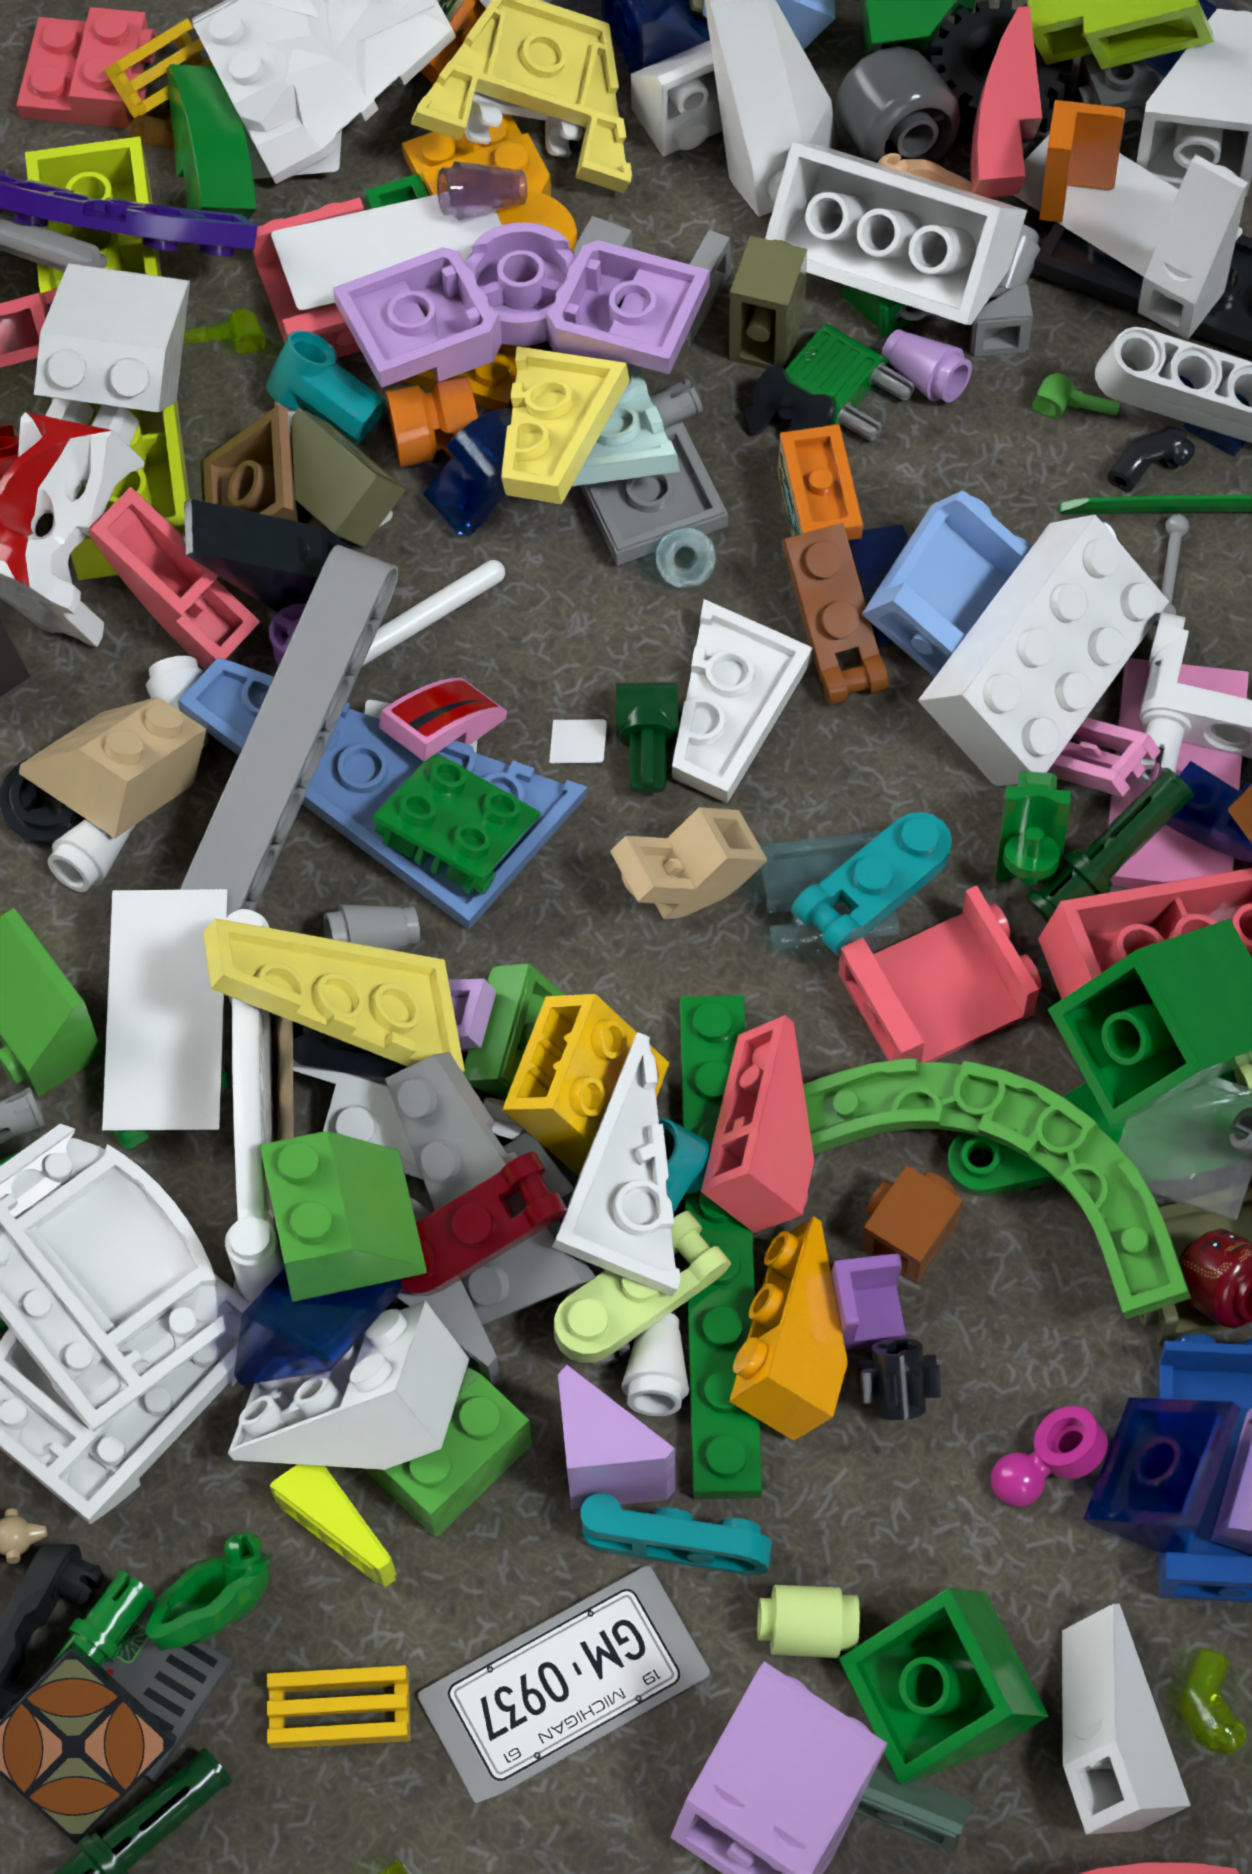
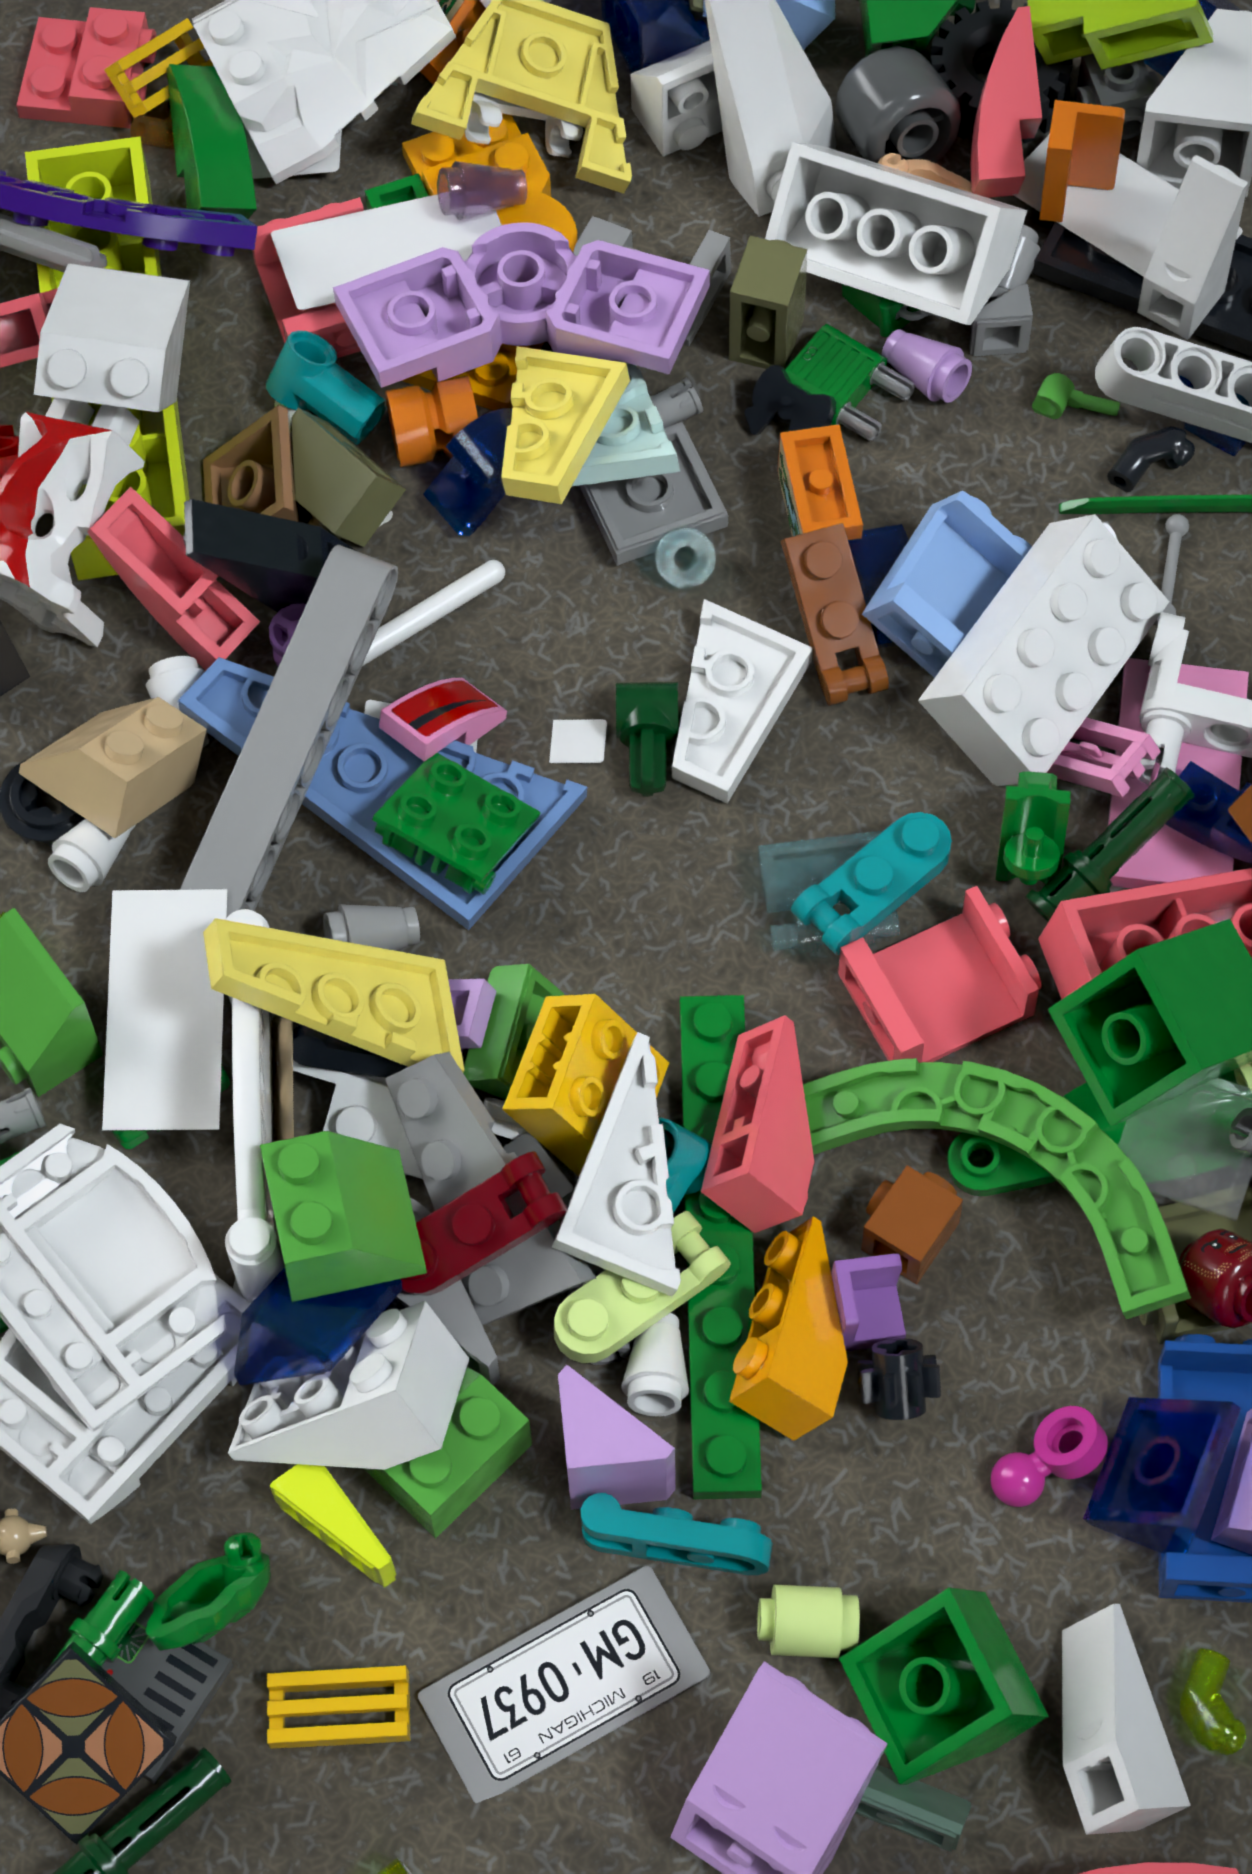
clear neon green hand [183,309,266,355] -> none
tan brick [610,807,768,919] -> none

